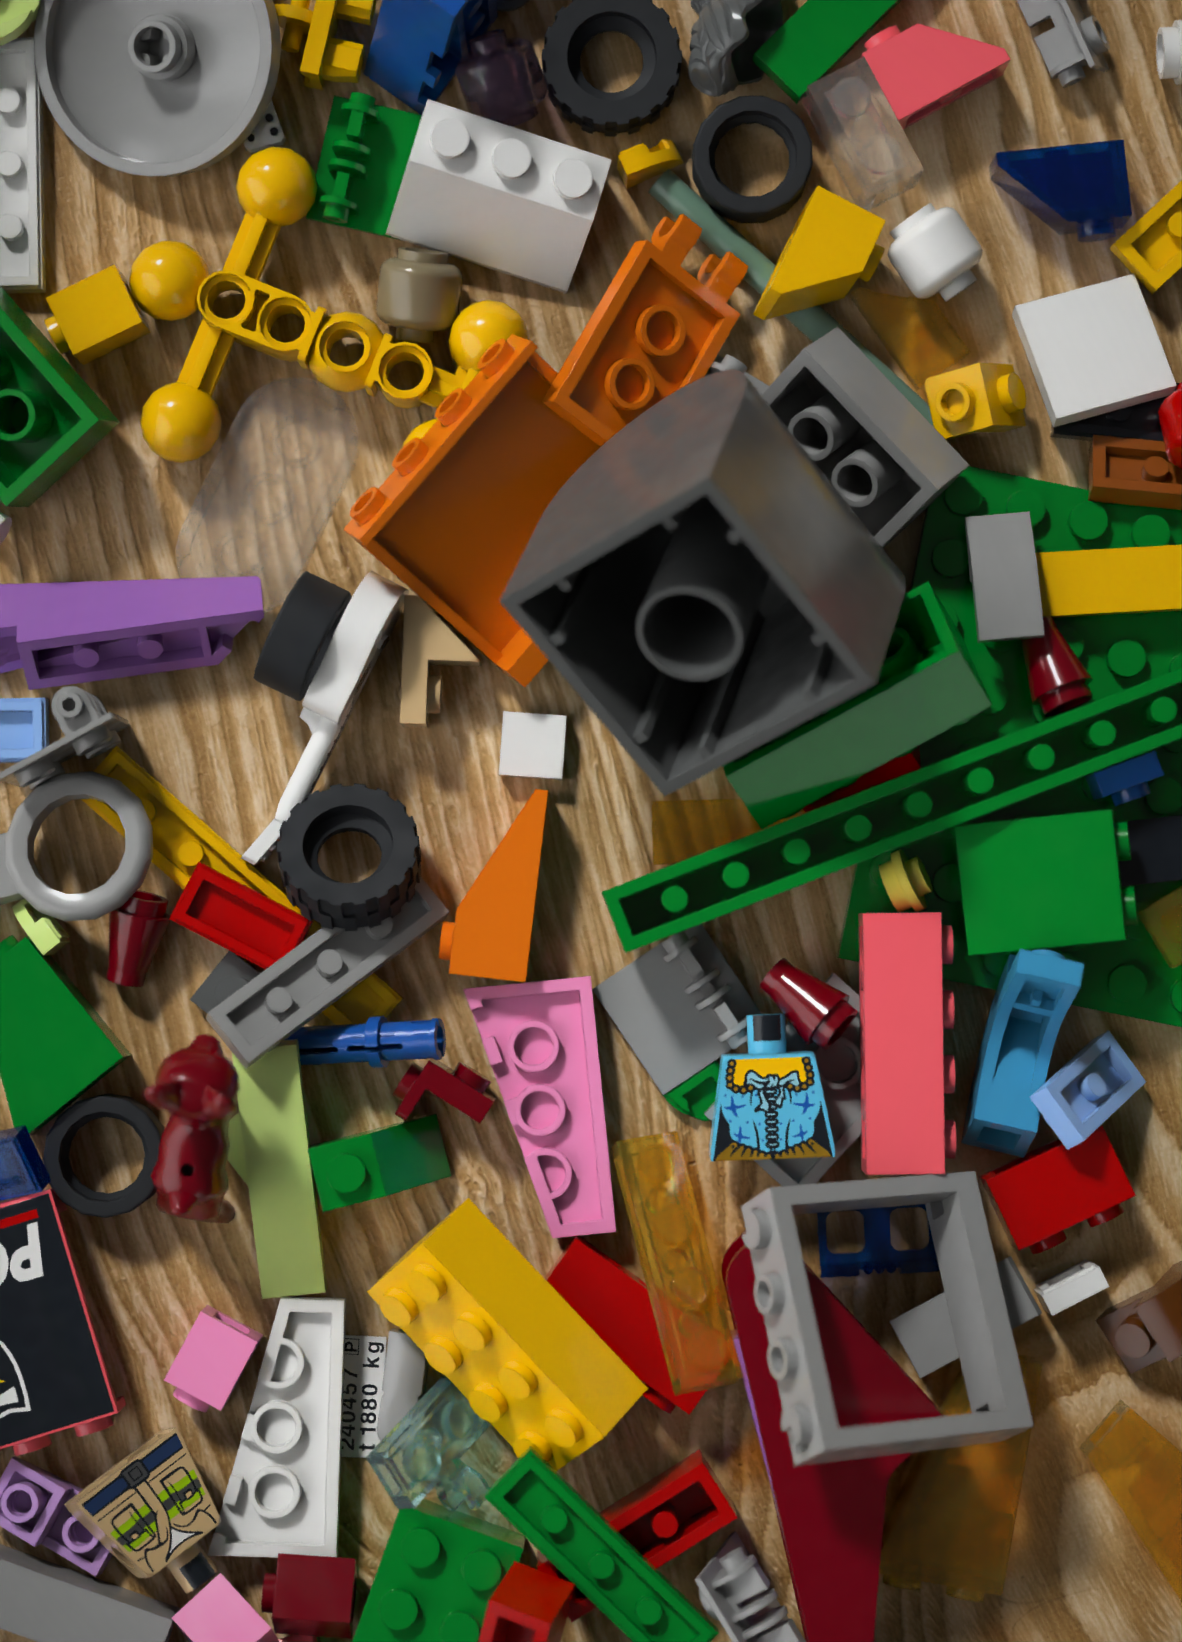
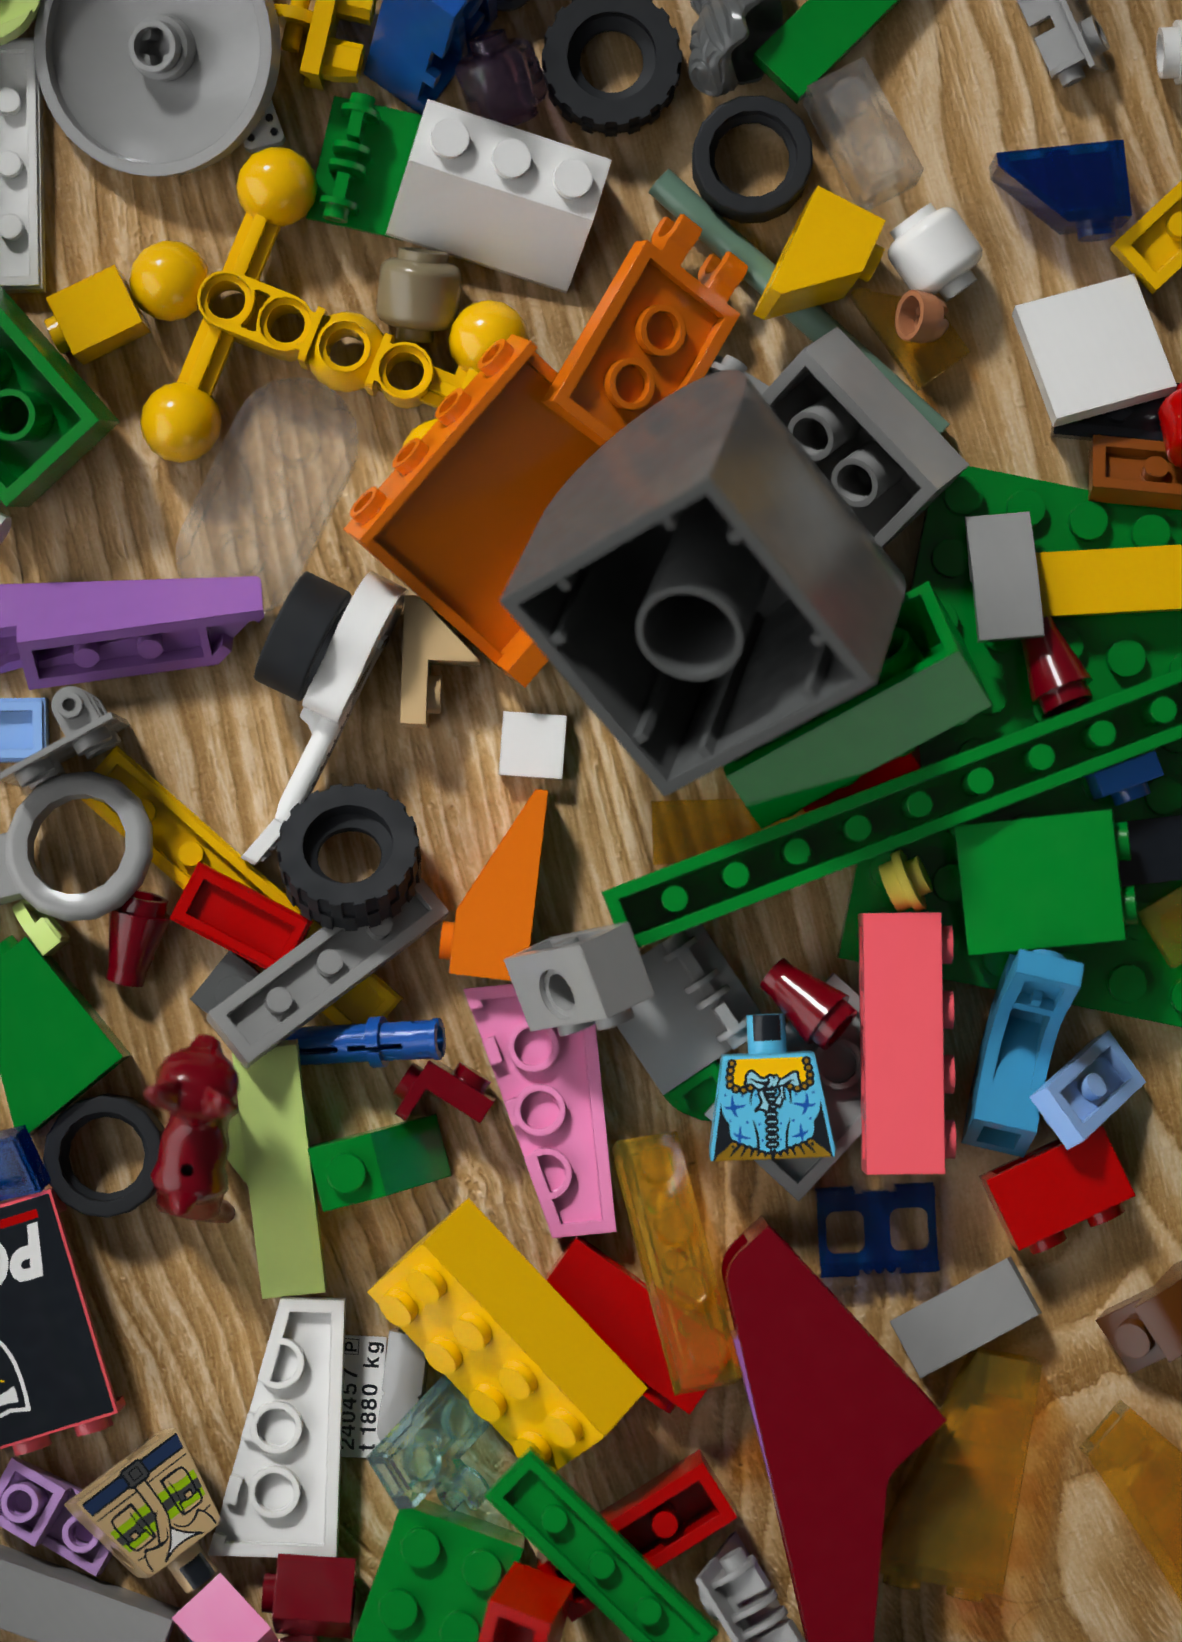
bright pink brick [164,1305,263,1412] -> none
yellow tile [617,139,683,189] -> none
light grey window [741,1171,1034,1466] -> none
coral slope [856,23,1010,135] -> none
yellow bracket [925,363,1026,440] -> none
white tile [1033,1260,1110,1316] -> none
none -> light grey brick [504,922,655,1036]
none -> nougat hinge [895,290,949,343]

